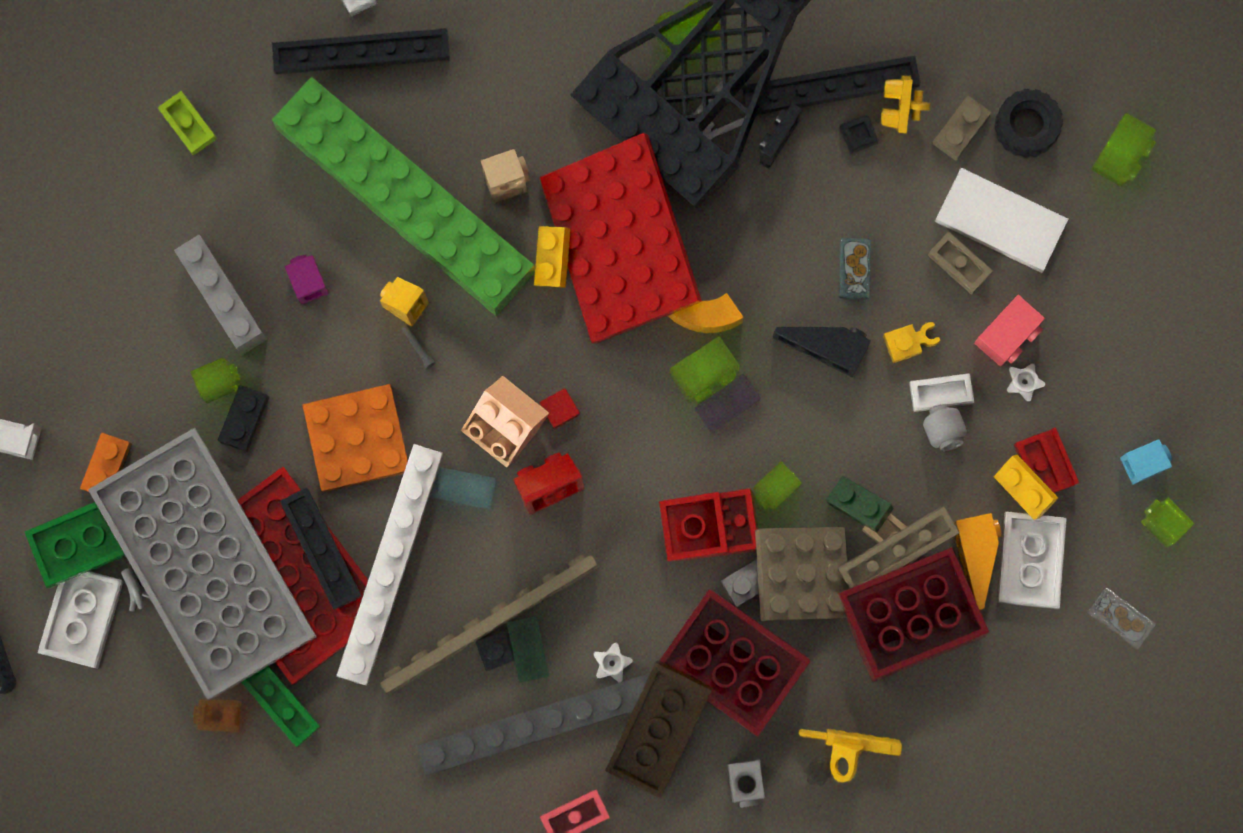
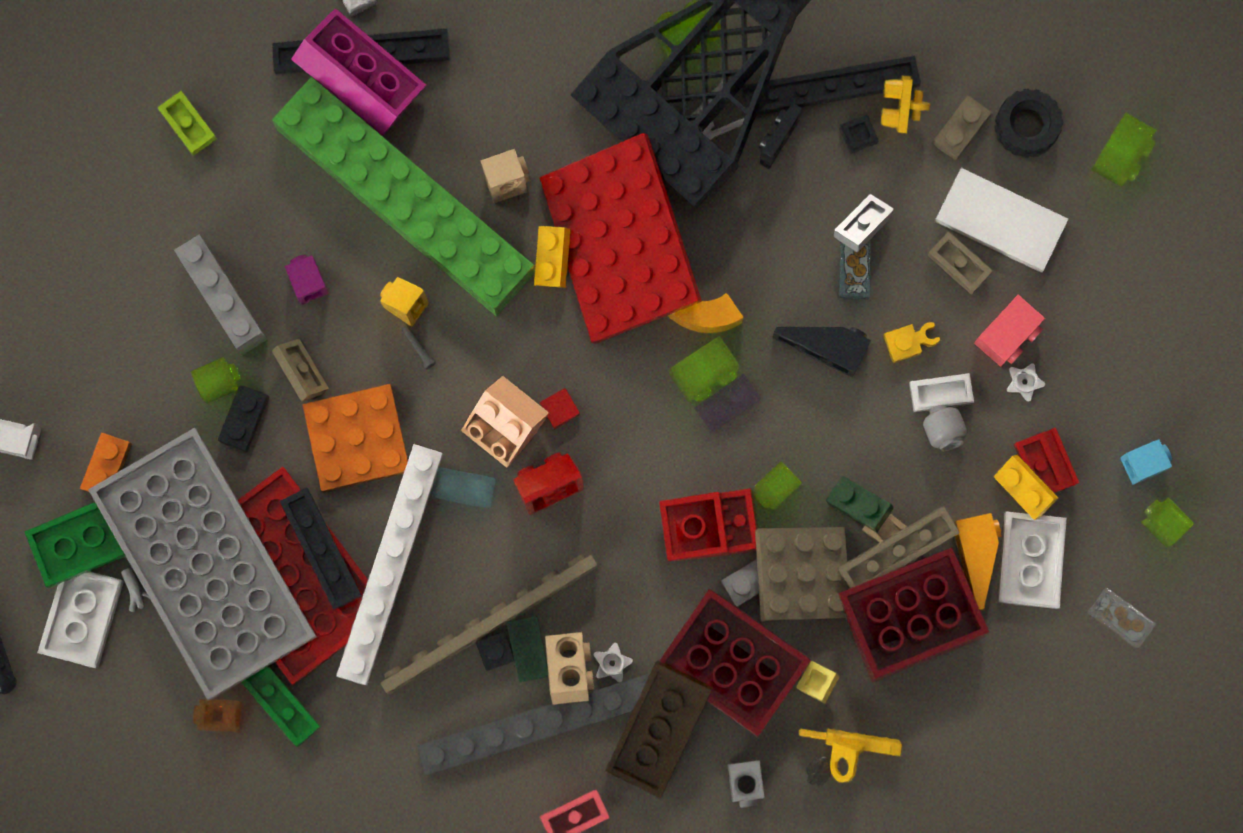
none -> dark tan plate [272,339,329,402]
none -> dark pink slope [291,8,426,136]
none -> tan brick [545,632,594,705]
none -> light yellow tile [796,661,840,703]
none -> plate [834,194,894,252]

